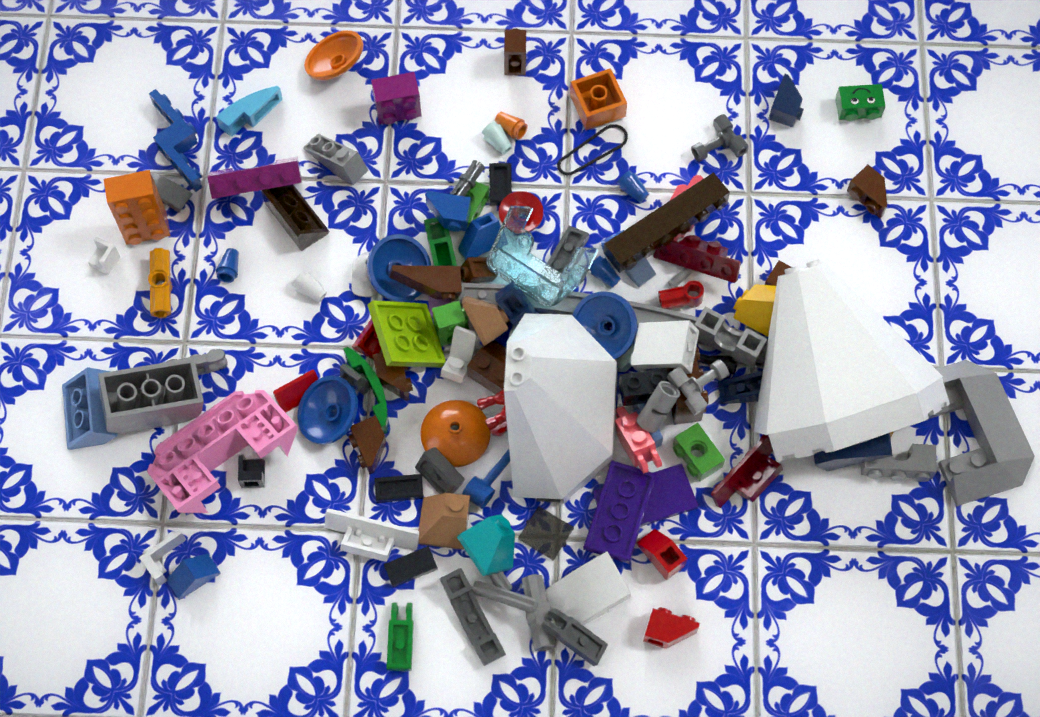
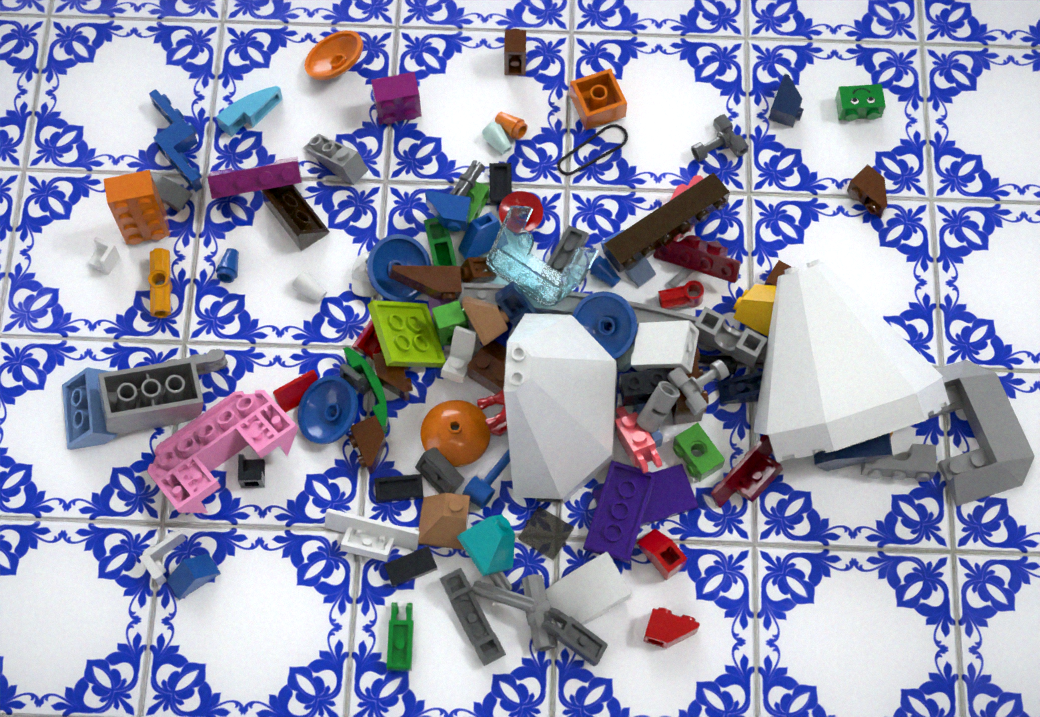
blue cone [617,170,650,203] -> none

